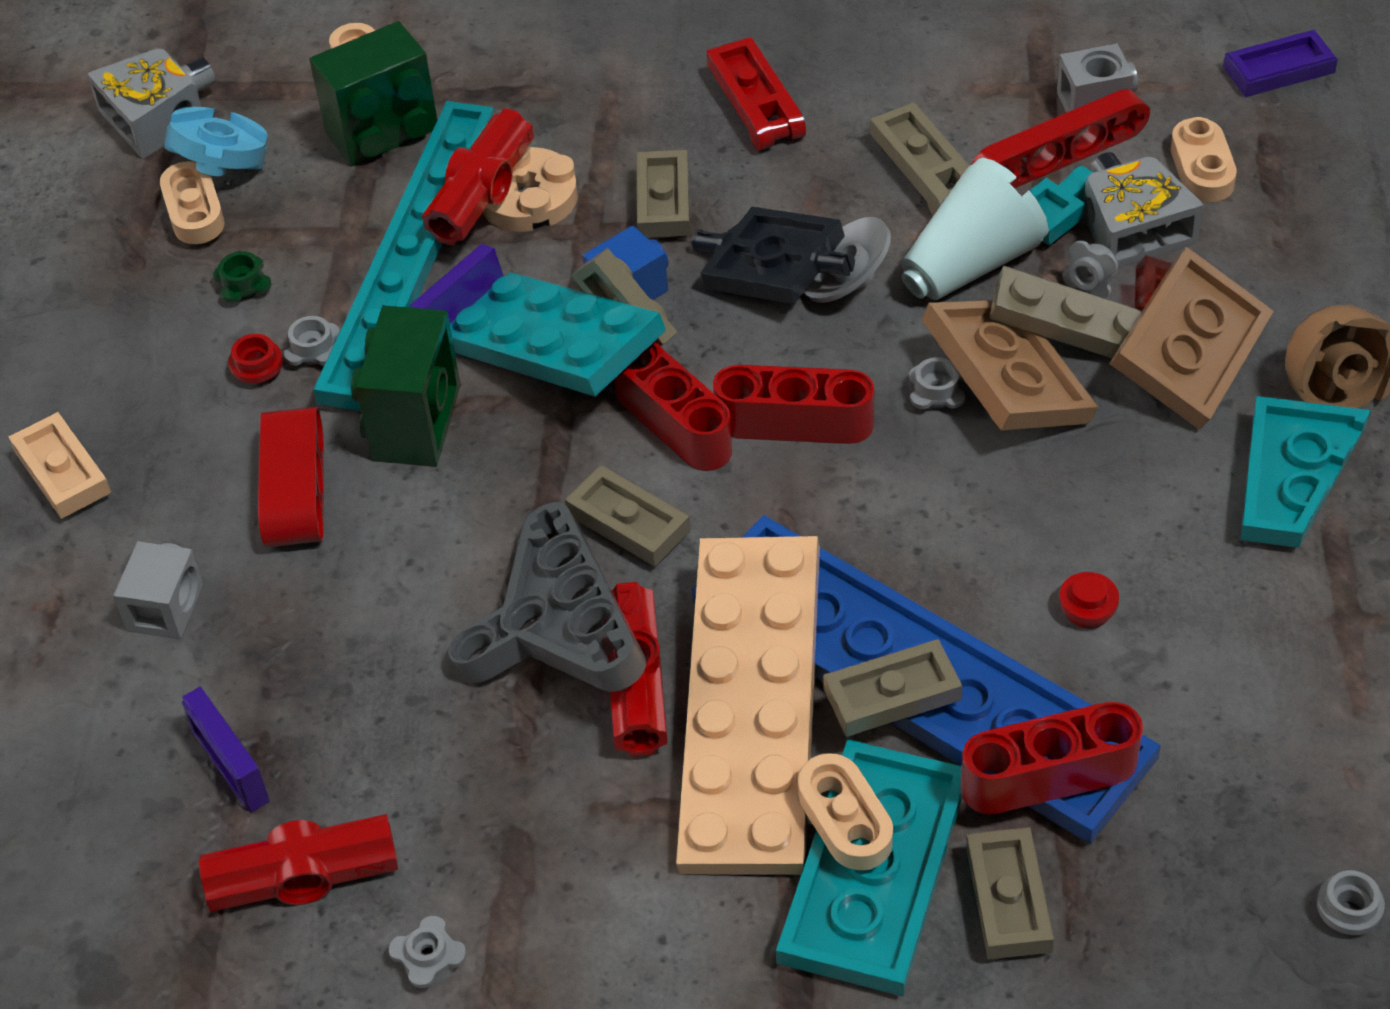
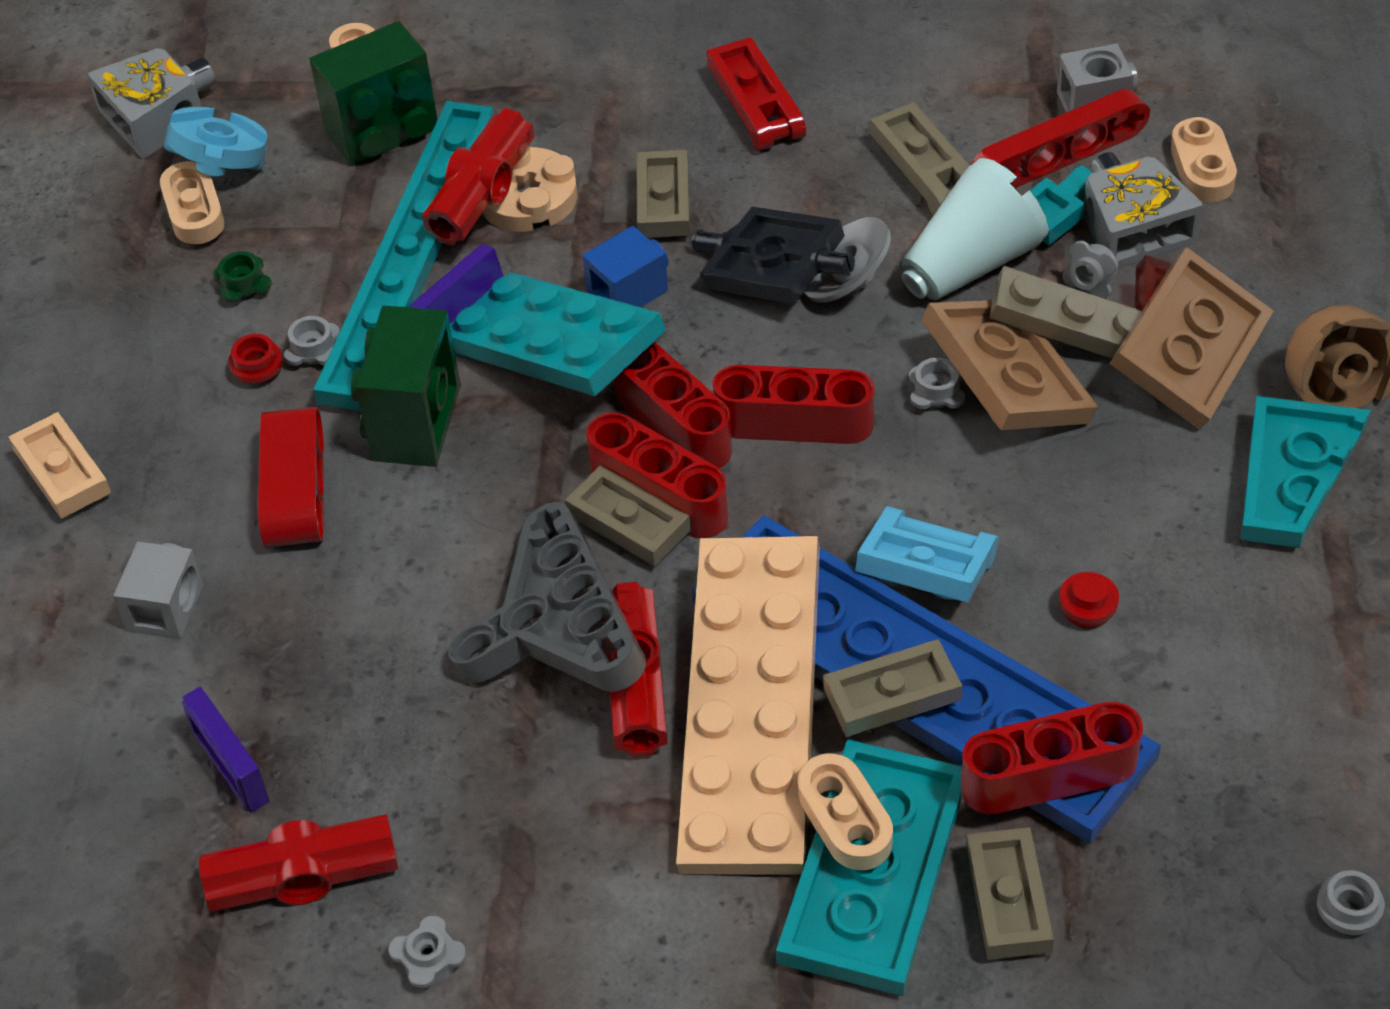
dark tan plate [571,248,677,346] -> none
dark purple tile [1223,29,1338,97] -> none
none -> red beam [586,413,729,538]
none -> medium azure plate [855,506,999,603]

